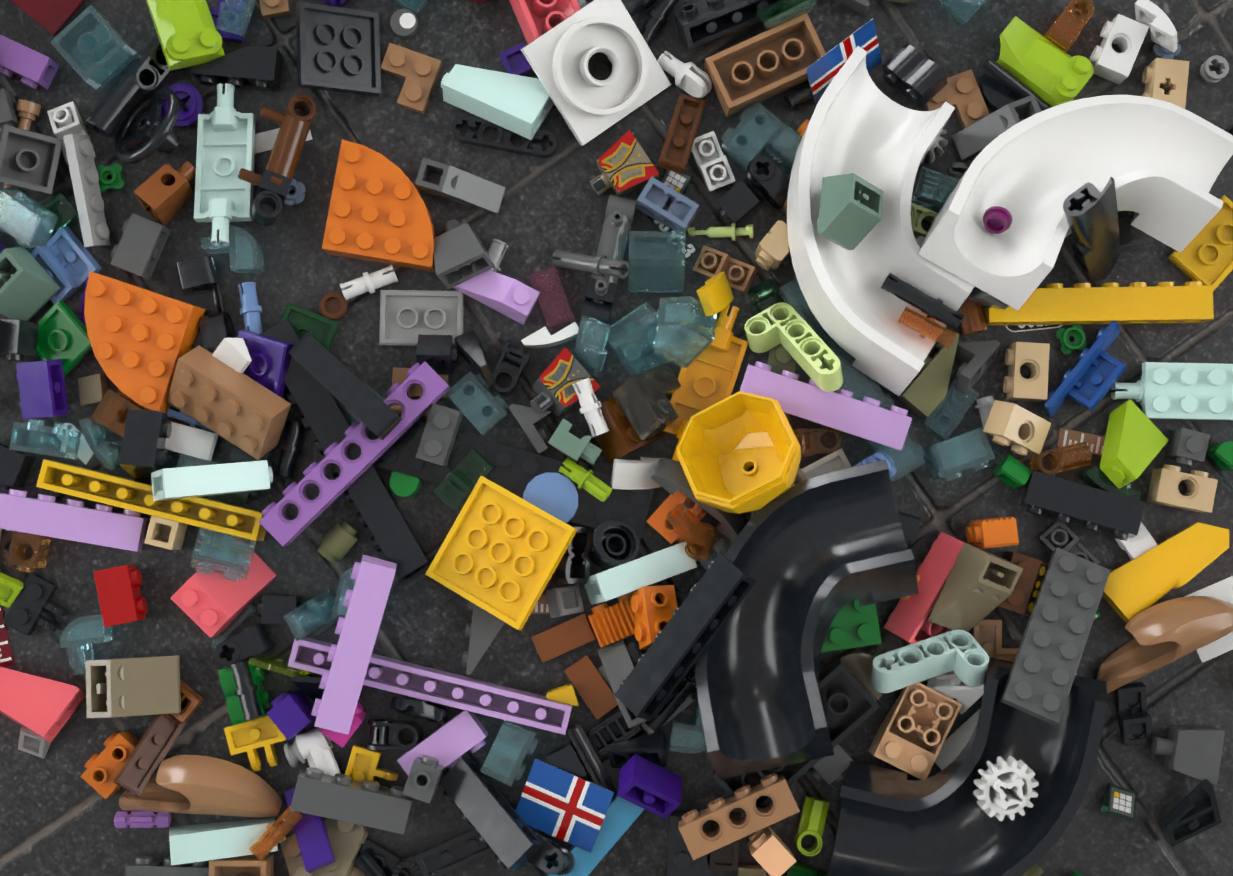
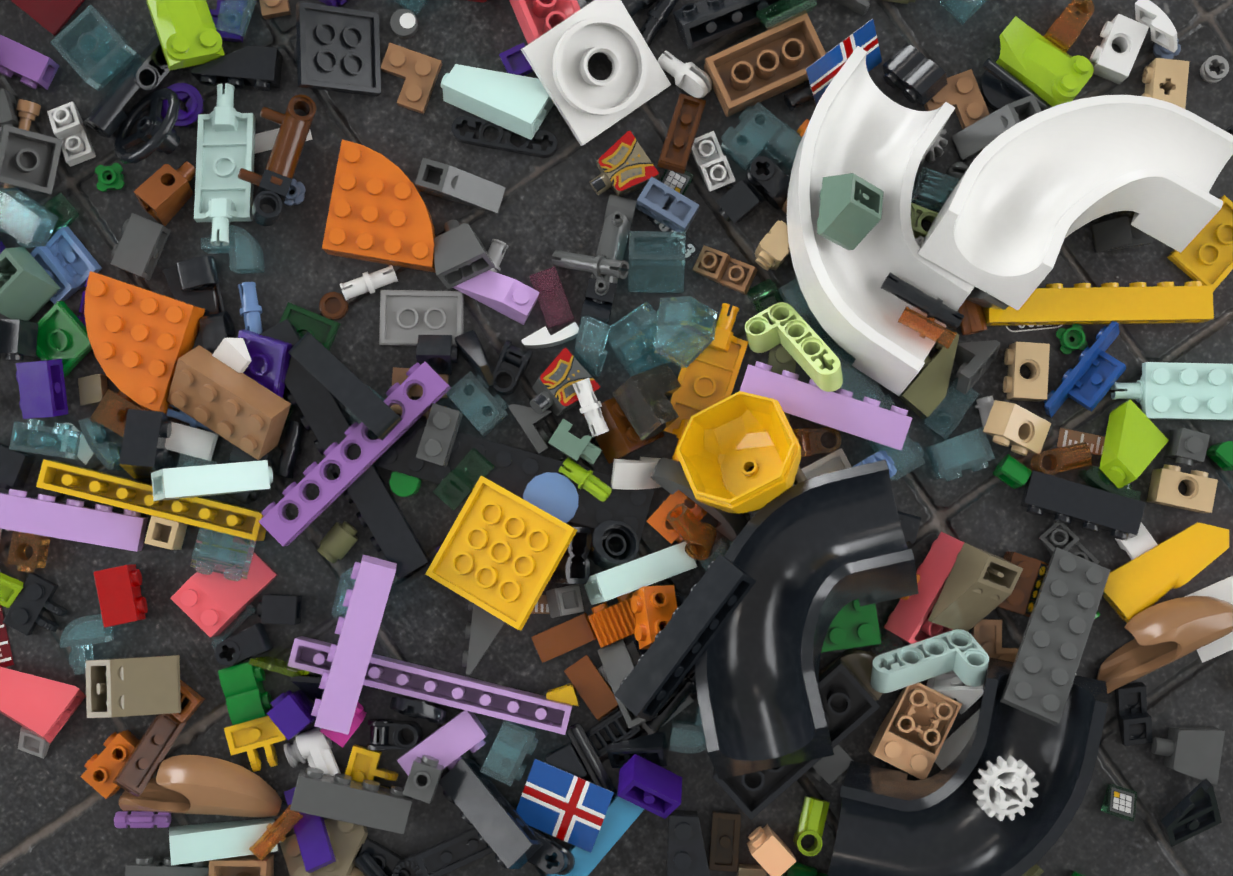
light grey plate [63,134,110,247] -> none
black pin [230,661,263,721] -> none
clear light blue slope [283,589,341,641] -> none
medium nougat brick [678,773,800,860] -> none
yellowish green piece [688,222,754,241] -> none
yellow slope [696,271,734,317] -> none
orange brick [966,517,1019,549] -> none
magenta plate [983,206,1013,234] -> none
black panel [1063,177,1121,282] -> none

